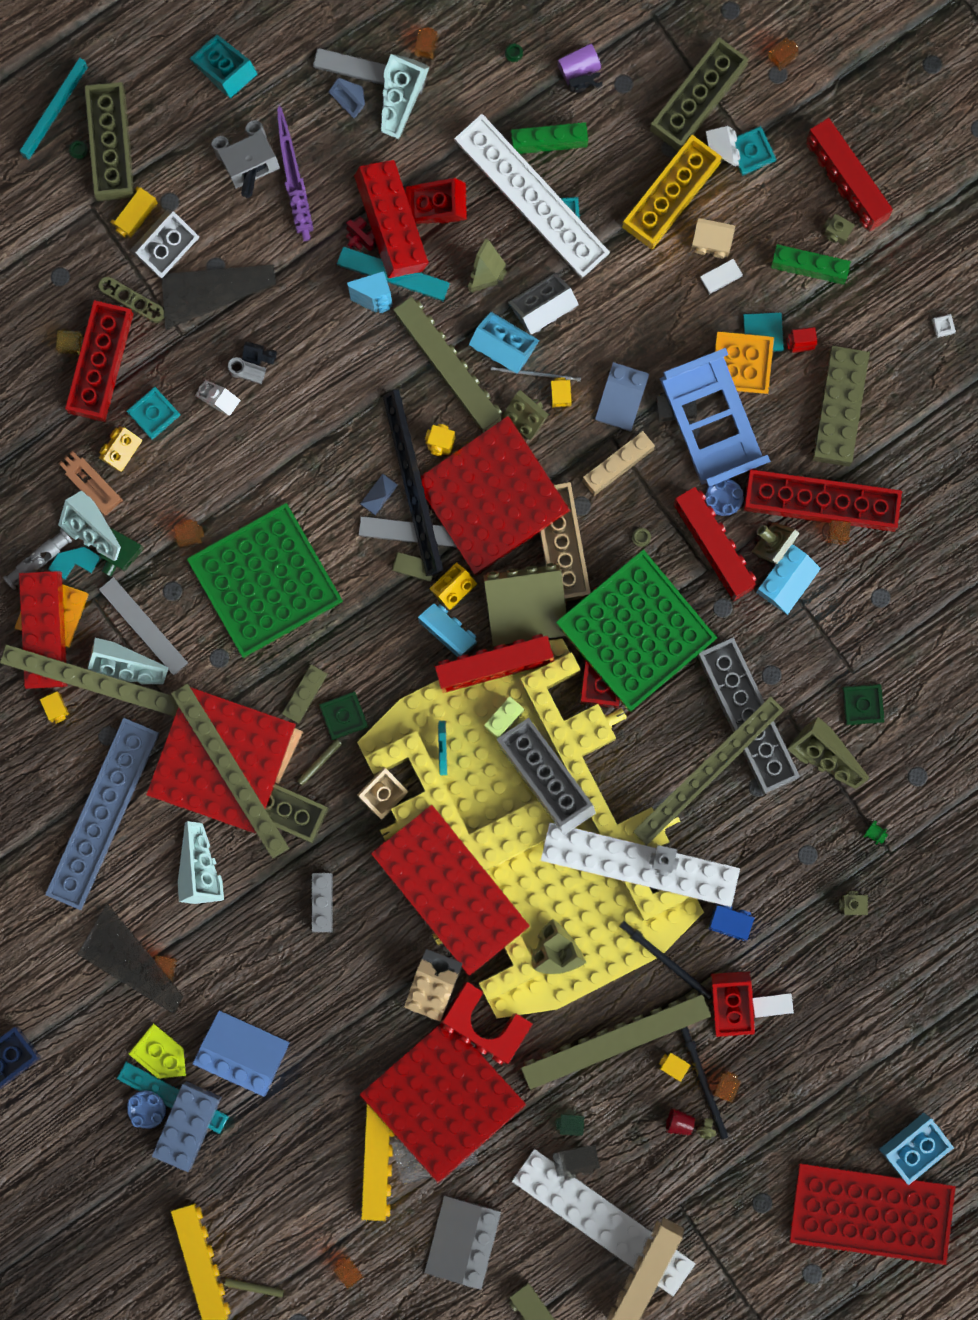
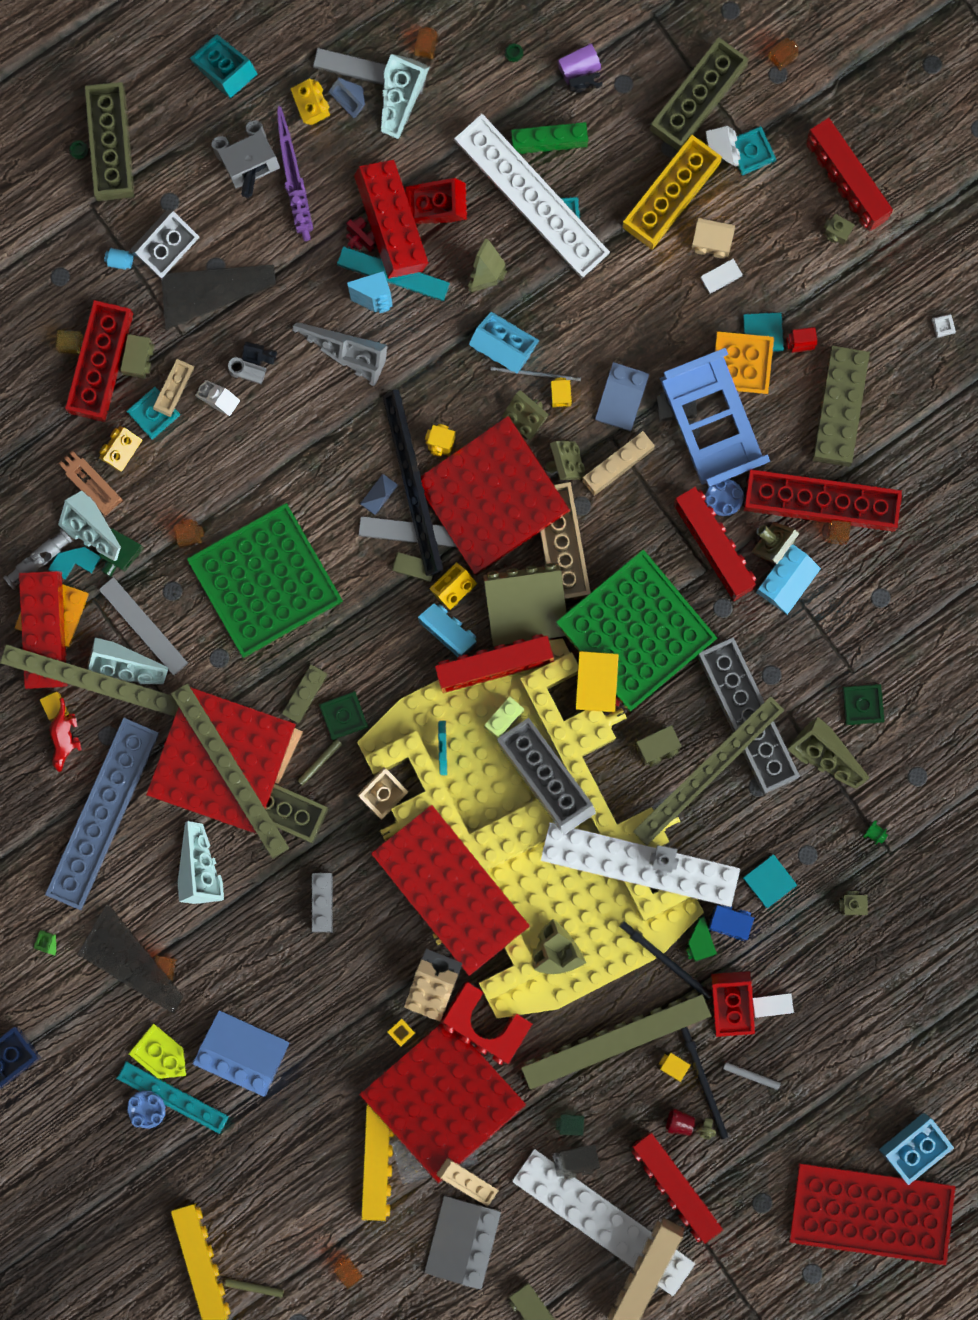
teal tile [20,58,88,160] -> none
olive beam [99,277,165,323] -> none
yellow brick [110,187,157,239] -> none
sand blue brick [152,1081,222,1172] -> none
olive brick [393,296,502,433] -> none
light grey slope [508,273,579,335] -> none
olive plate [632,528,651,547] -> none
clear orange brick [713,1071,741,1103] -> none
green brick [771,244,851,285] -> none
none -> bright green slope [34,930,56,955]
none -> red animal [50,697,81,772]
none -> medium azure brick [104,248,133,270]
none -> olive brick [121,334,154,379]
none -> tan plate [153,359,194,417]
none -> yellow brick [291,79,330,125]
none -> light grey wedge [293,322,387,386]
none -> yellow brick [388,1019,416,1047]
none -> tan plate [437,1158,499,1207]
none -> olive plate [546,441,585,480]
none -> yellow tile [576,651,619,712]
none -> red brick [631,1132,723,1244]
none -> olive brick [635,725,682,767]
none -> green slope [686,917,717,962]
none -> light grey bar [723,1062,781,1090]
none -> teal tile [743,854,797,909]

